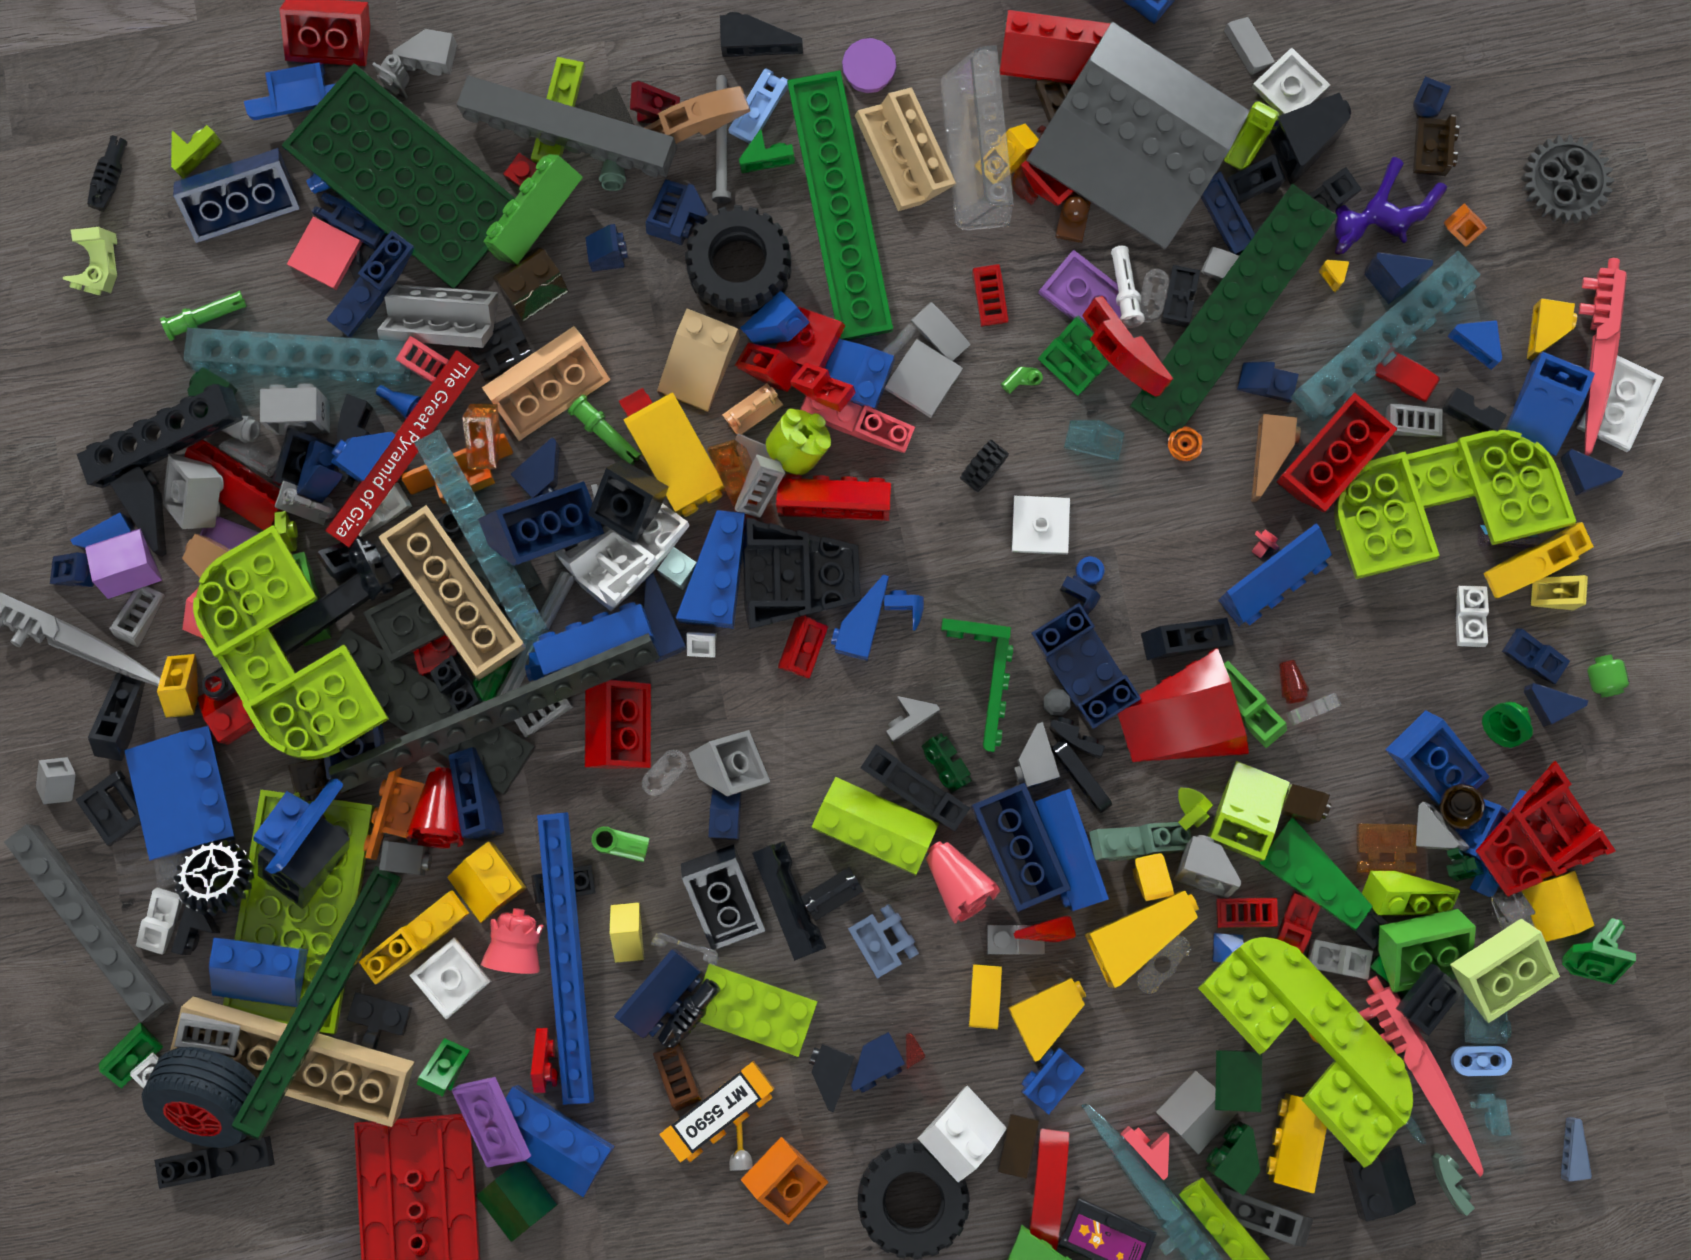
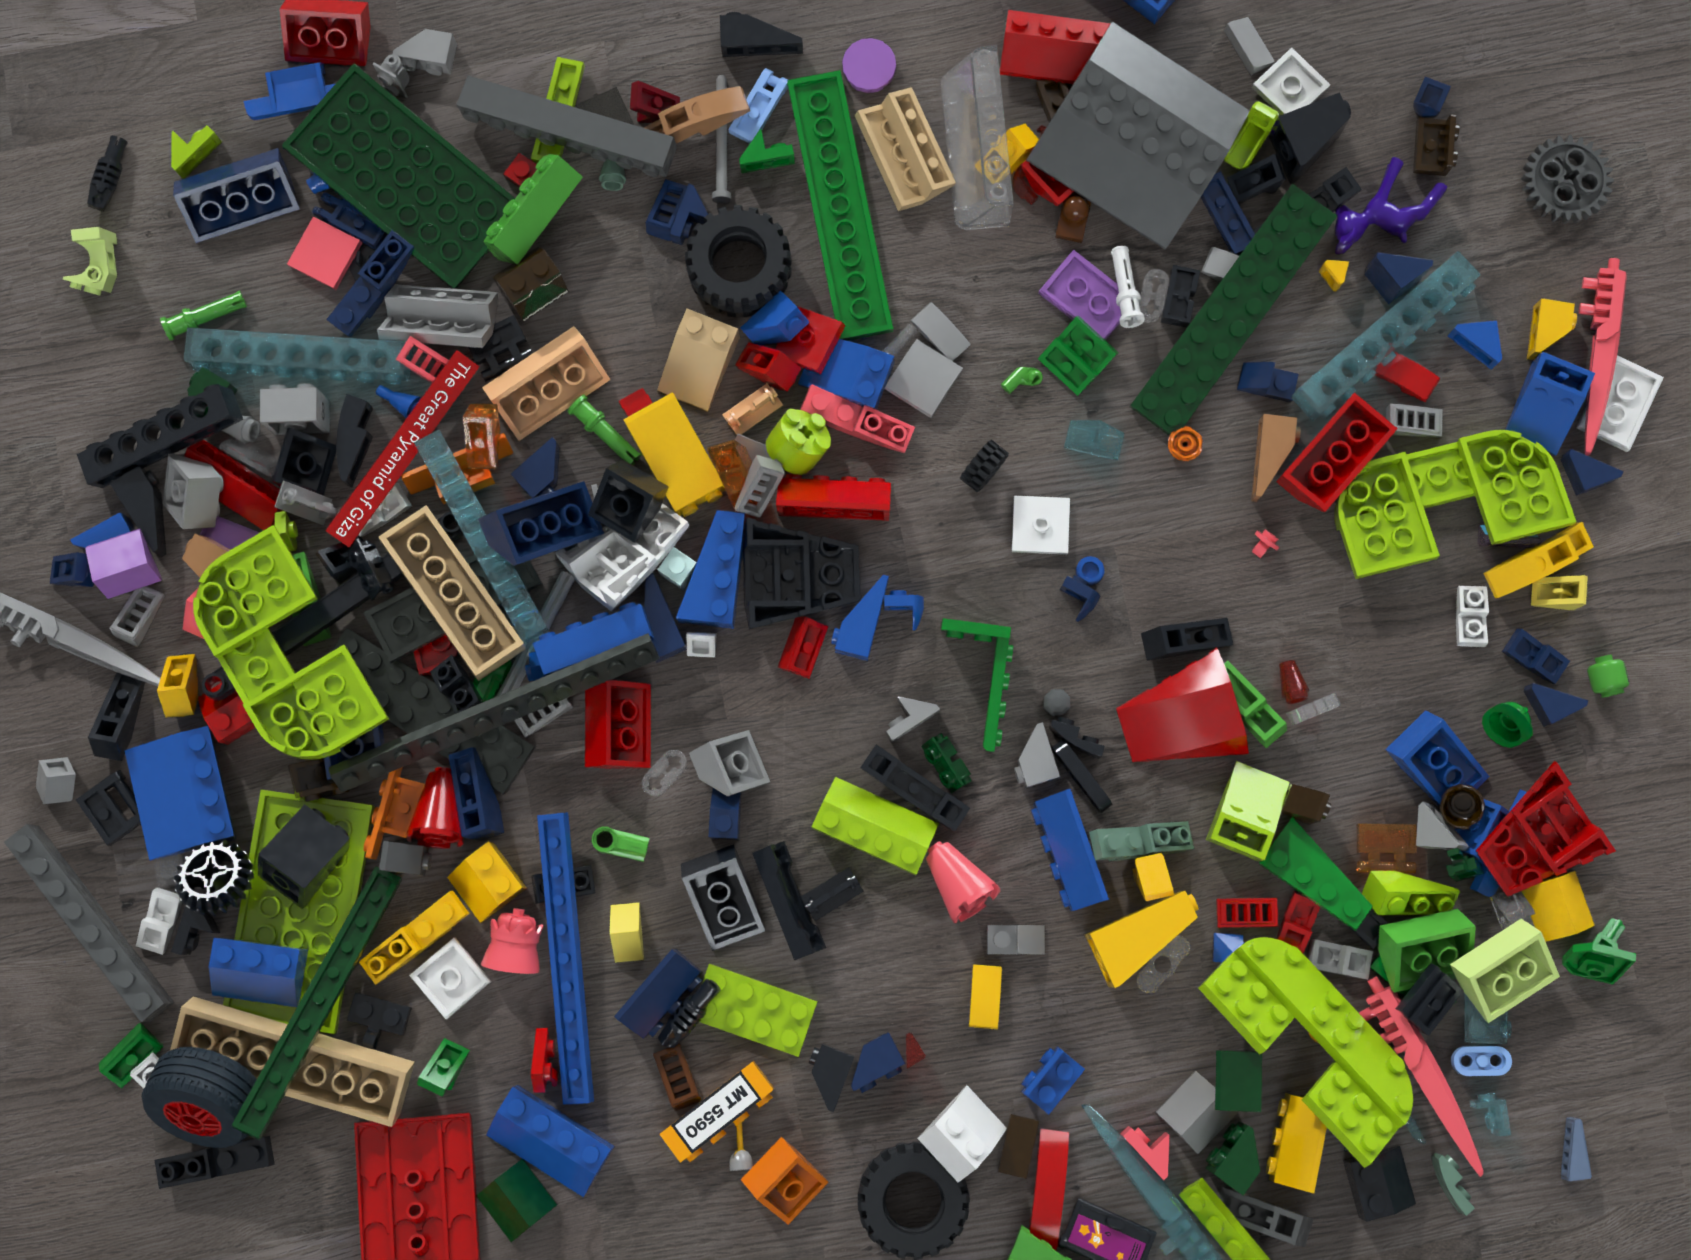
light grey slope [174,1013,240,1056] -> none
blue plate [253,779,343,874] -> none
dark blue slope [297,441,343,503] -> none
blue slope [331,432,396,482] -> none
medium lavender tile [451,1077,531,1167] -> none
dark blue slope [585,224,628,272] -> none
clear piece [651,932,718,966] -> none
red slope [790,362,856,412] -> none
sand blue plate [848,904,919,979] -> none
dark blue slope [971,783,1071,913] -> none
red slope [972,264,1008,327] -> none
yellow slope [1008,978,1086,1062] -> none
red slope [1014,915,1076,943] -> none
dark blue slope [1031,603,1141,729] -> none
red slope [1082,296,1173,397] -> none
light grey slope [1173,835,1241,899] -> none
lime plate [1178,788,1213,830] -> none
blue slope [1218,523,1332,626] -> none
black piece [1442,388,1507,433] -> none
orange slope [1444,203,1487,247] -> none

